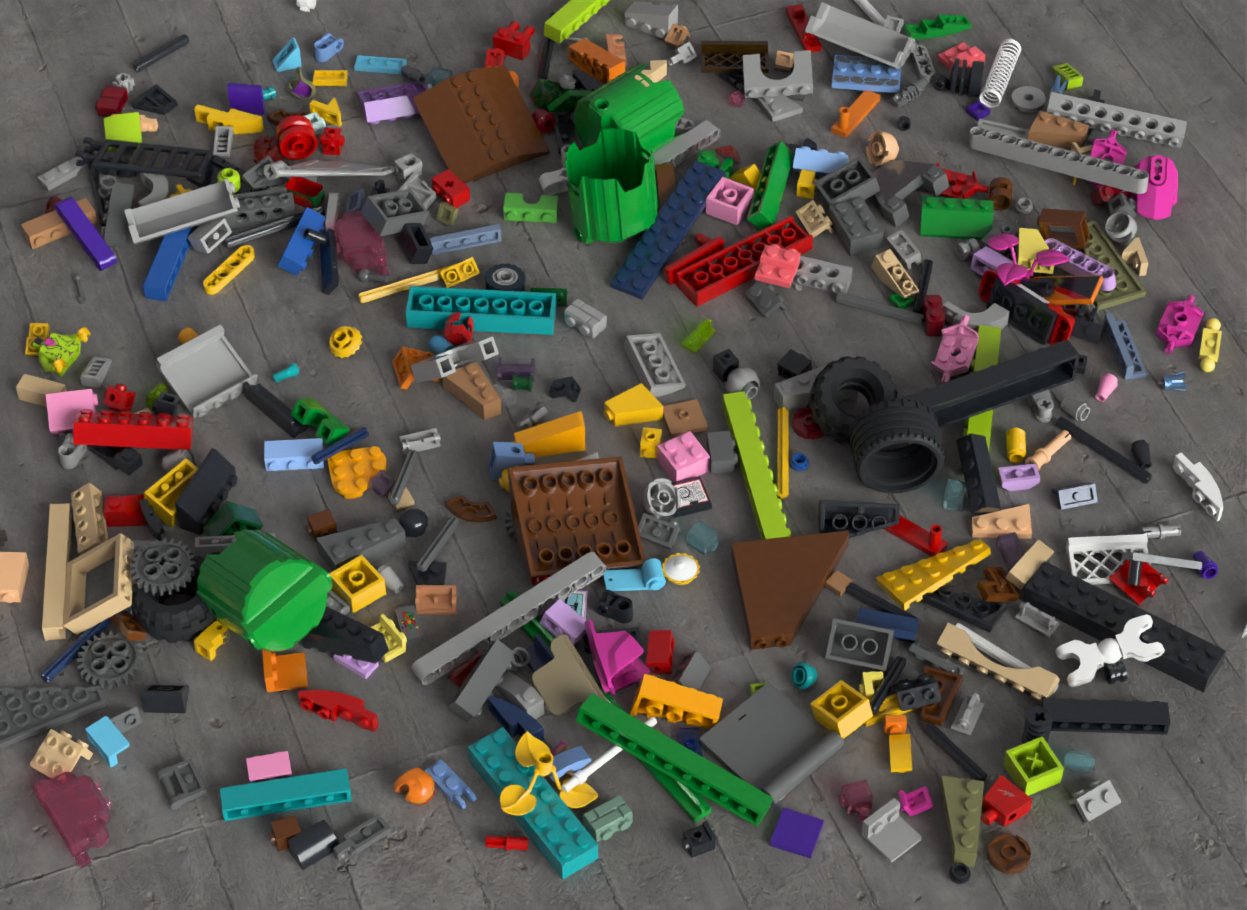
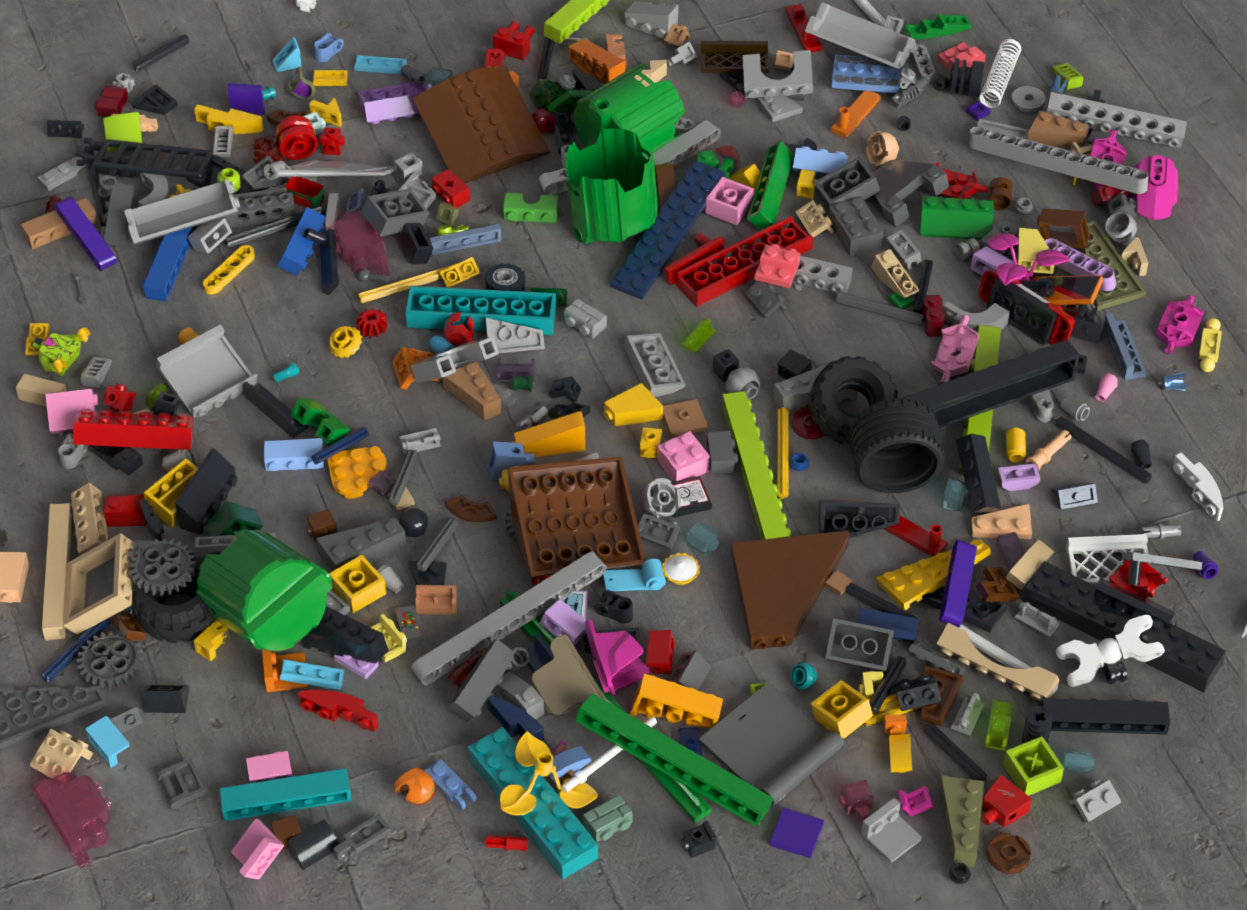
none -> black hinge [47,120,84,138]
none -> bright pink bracket [231,819,284,879]
none -> medium azure tile [280,659,344,690]
none -> red gear [356,308,388,338]
none -> lime plate [436,224,469,236]
none -> light grey wing [485,318,545,354]
none -> black hinge [548,402,590,420]
none -> light grey hinge [899,68,917,89]
none -> dark purple beam [939,539,977,628]
none -> clear neon green brick [985,699,1014,751]
none -> black tile [1096,577,1174,623]

